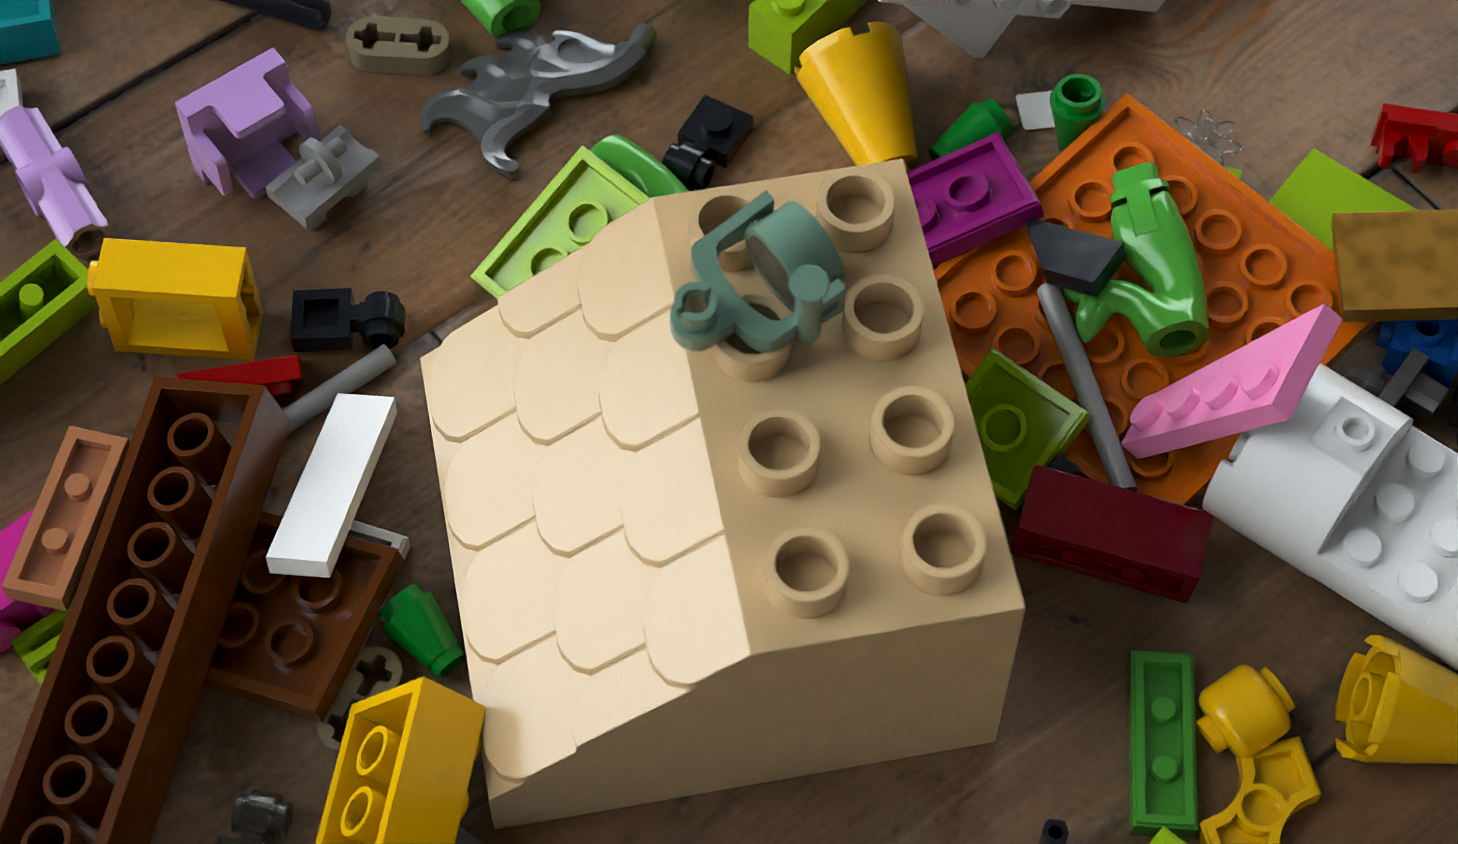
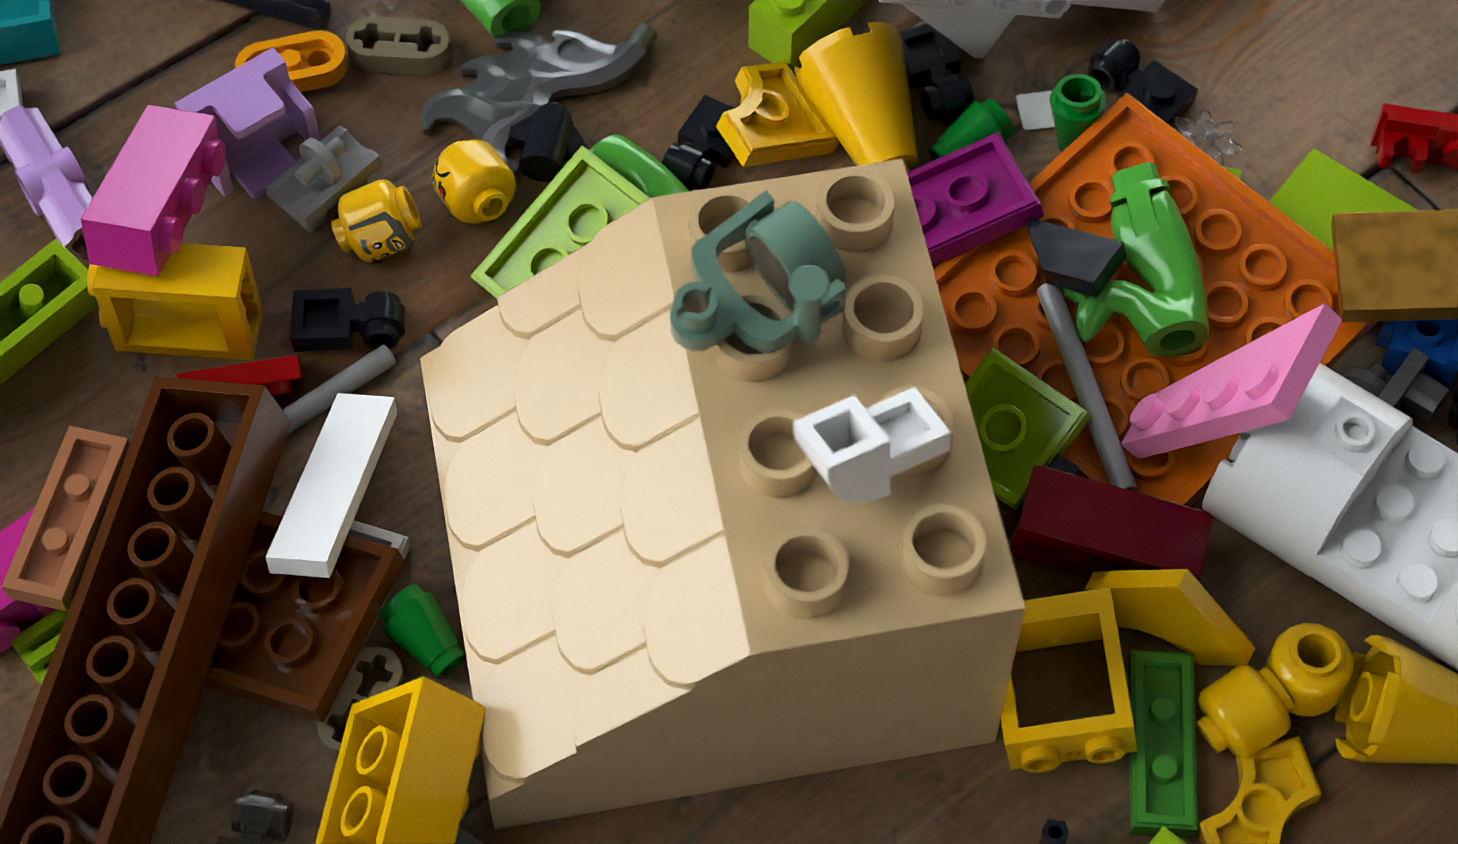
none -> brick [81,105,226,276]
none -> light orange plate [235,30,348,92]
none -> yellow head [331,179,422,263]
none -> yellow head [432,139,517,224]
none -> black piece [506,102,588,182]
none -> yellow tile [716,61,839,167]
none -> white brick [793,387,951,503]
none -> black plate [900,23,974,122]
none -> yellow window [1000,587,1137,773]
none -> yellow tile [1084,569,1256,666]
none -> black plate [1088,38,1198,126]
none -> yellow head [1265,623,1353,717]

